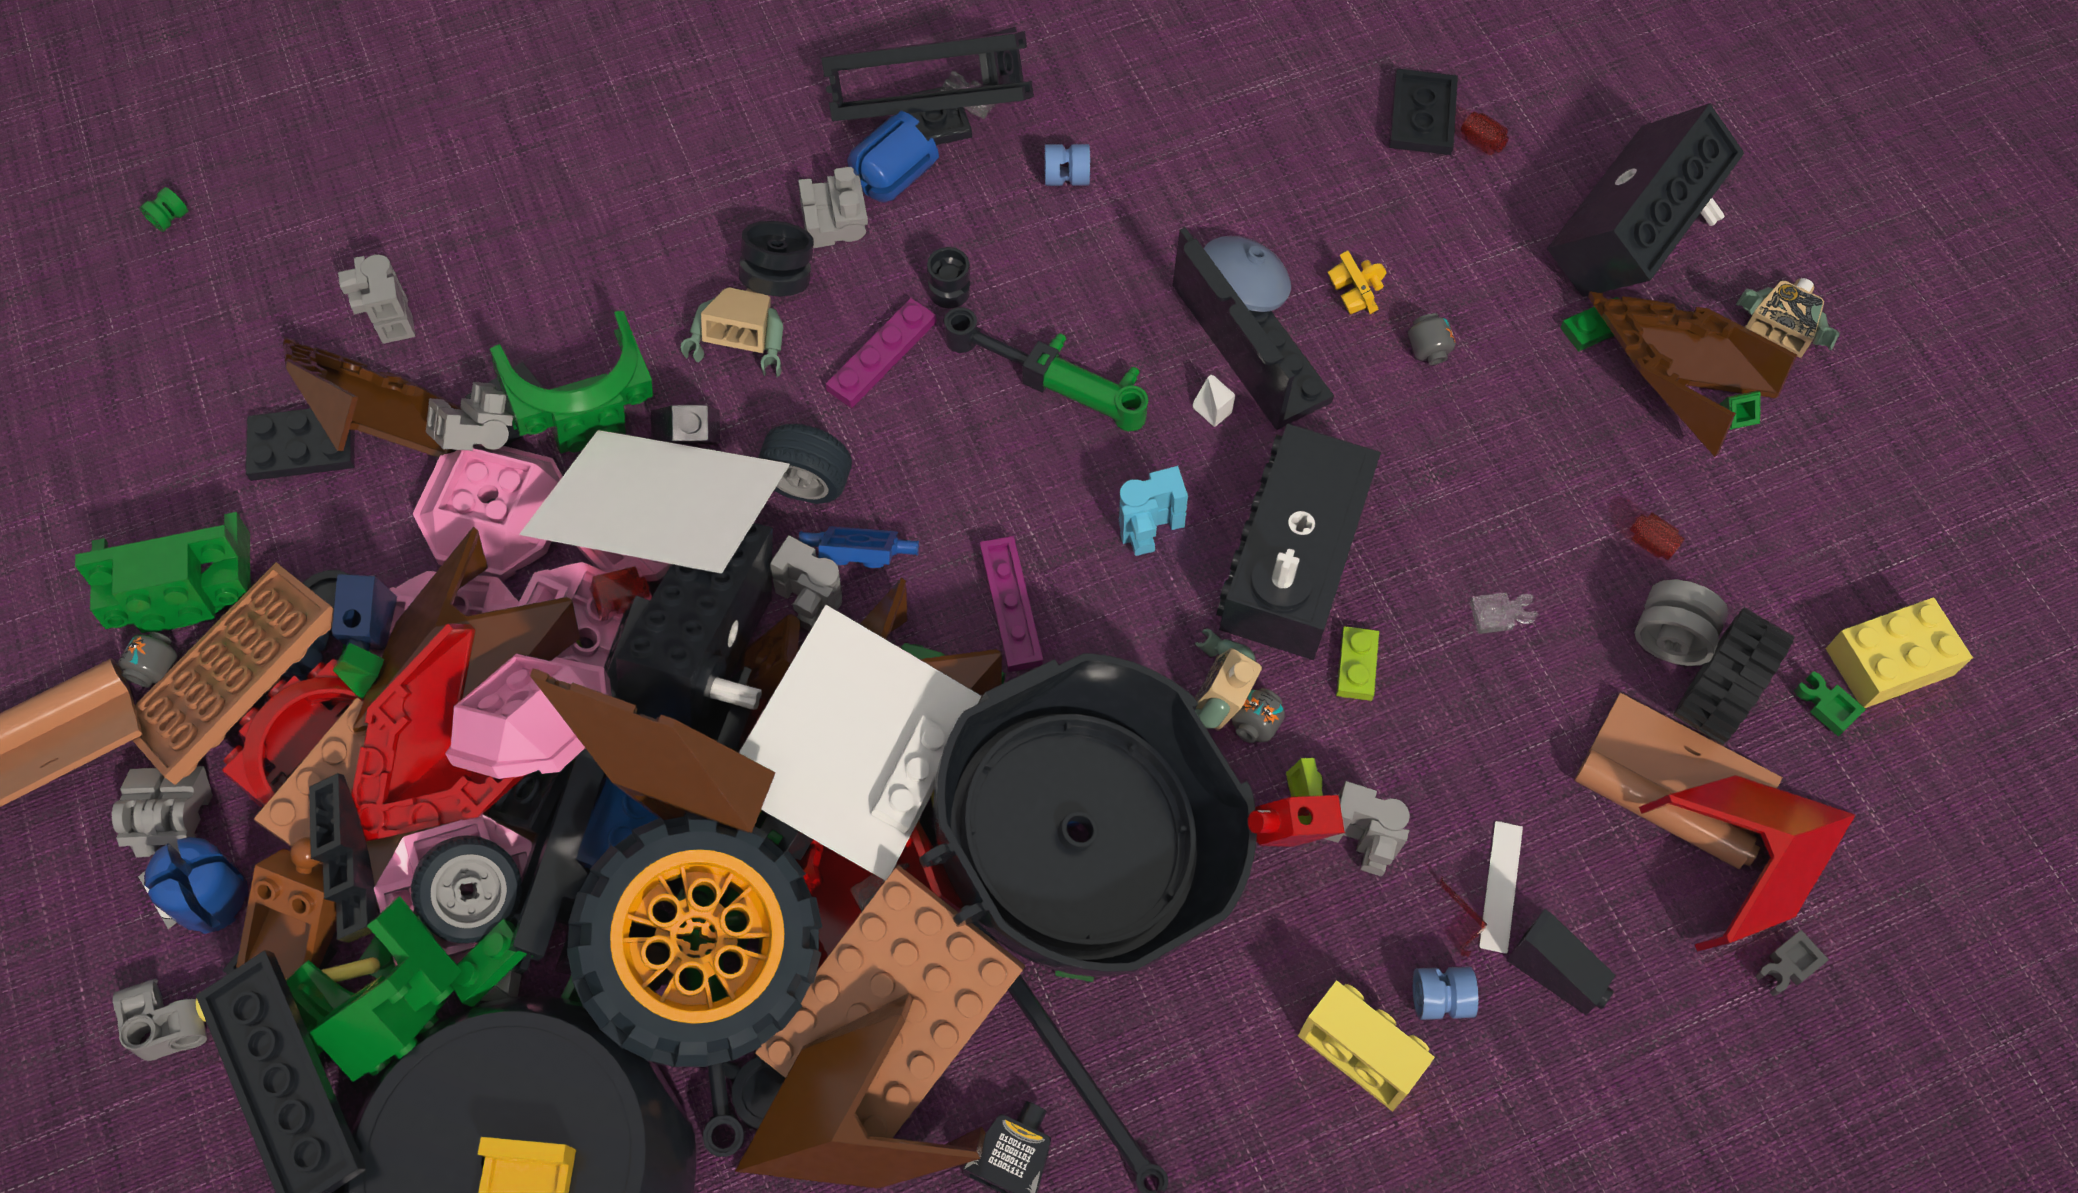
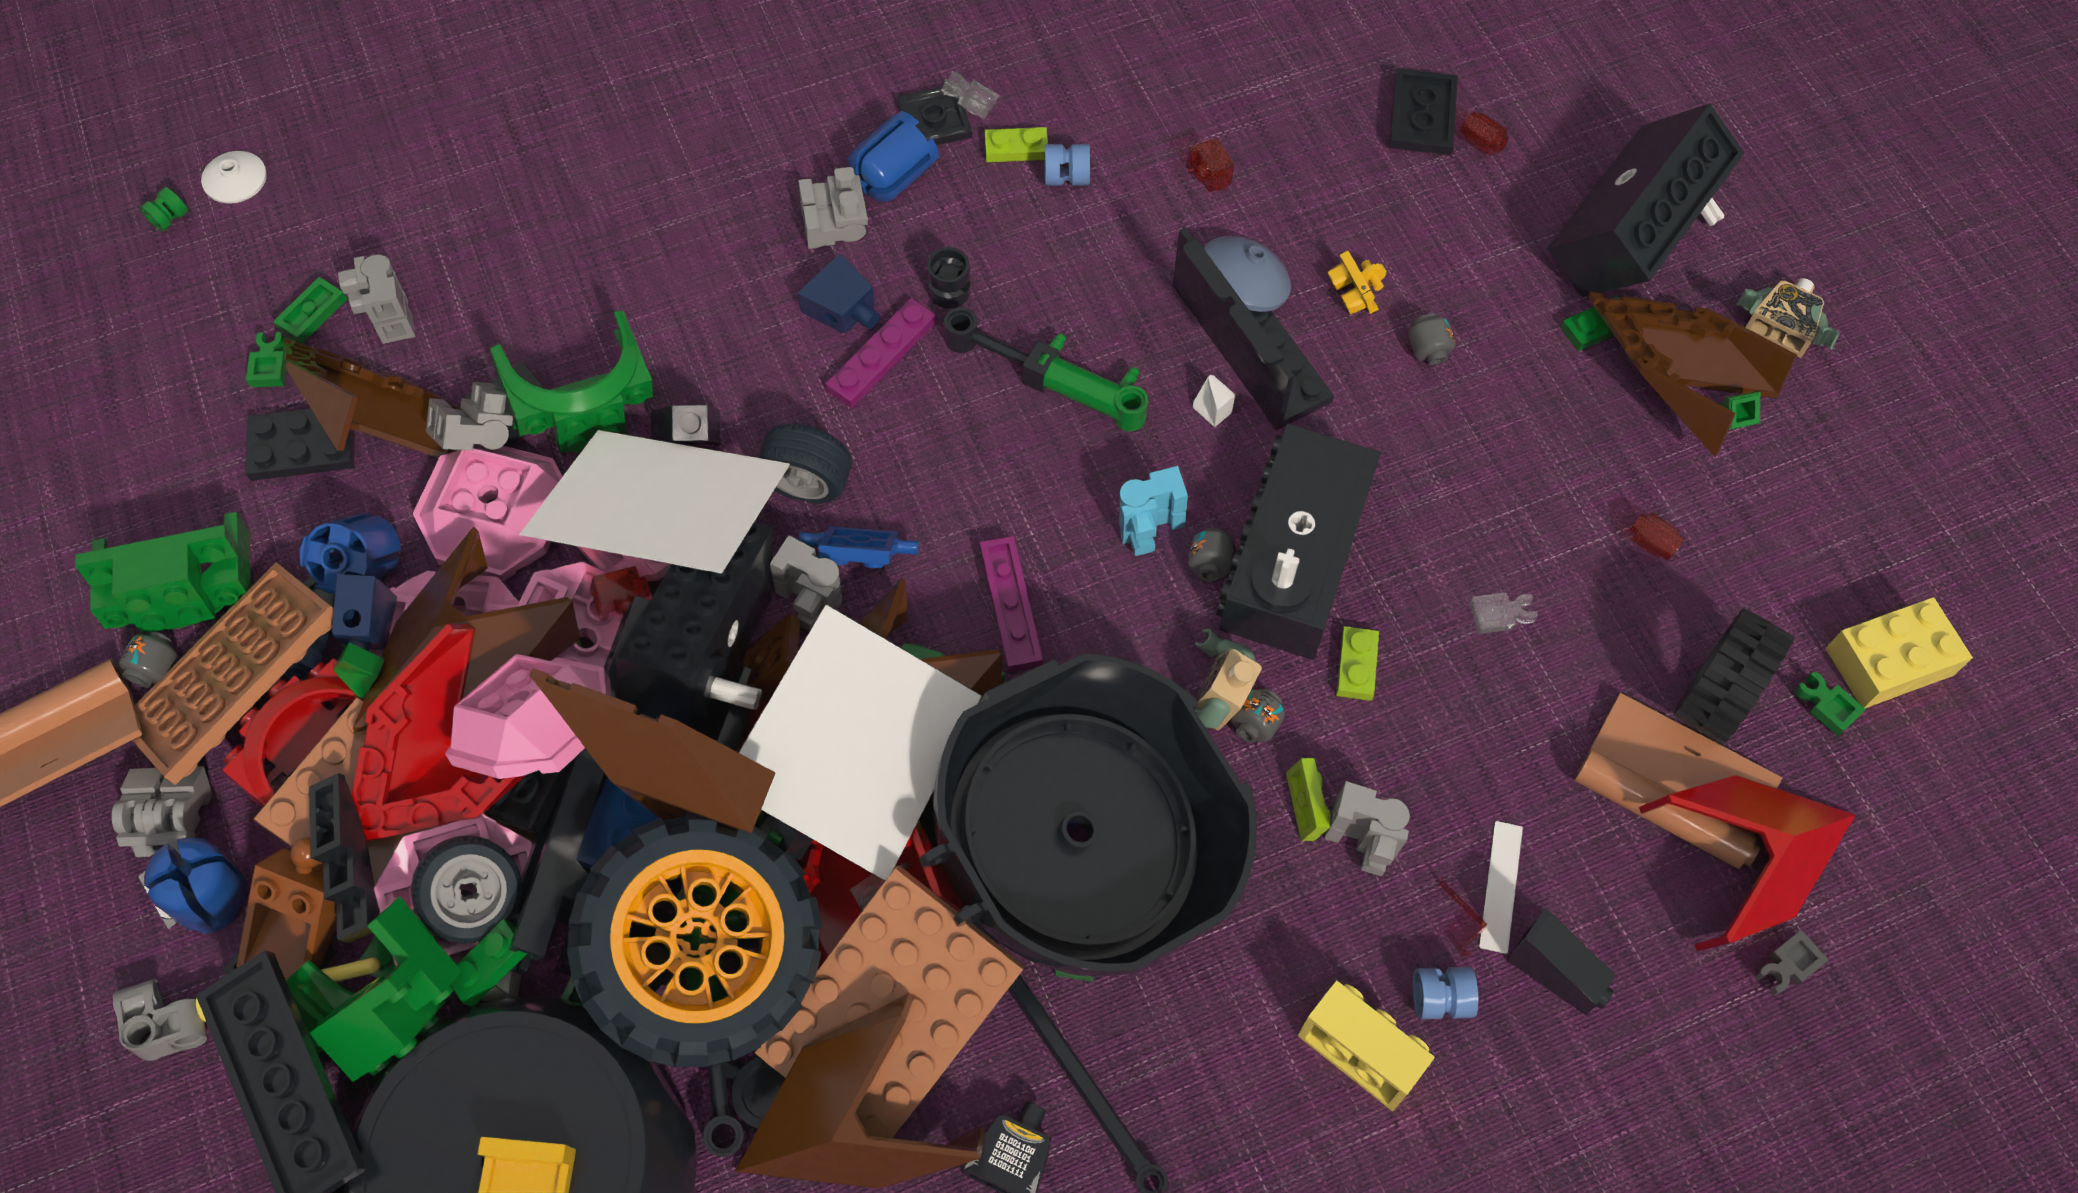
tan torso [680,288,783,377] -> none
black wheel [739,220,814,297] -> none
black piece [821,27,1034,121] -> none
white plate [871,715,951,833] -> none
red torso [1248,795,1345,847] -> none
light grey wheel [1634,579,1729,666] -> none
none -> white dish [201,151,267,204]
none -> green plate [246,332,286,388]
none -> green plate [273,277,347,344]
none -> blue cylinder [299,513,401,594]
none -> dark blue torso [798,254,880,333]
none -> lime plate [985,127,1048,162]
none -> clear red brick [1187,137,1234,192]
none -> dark grey head [1188,528,1235,582]

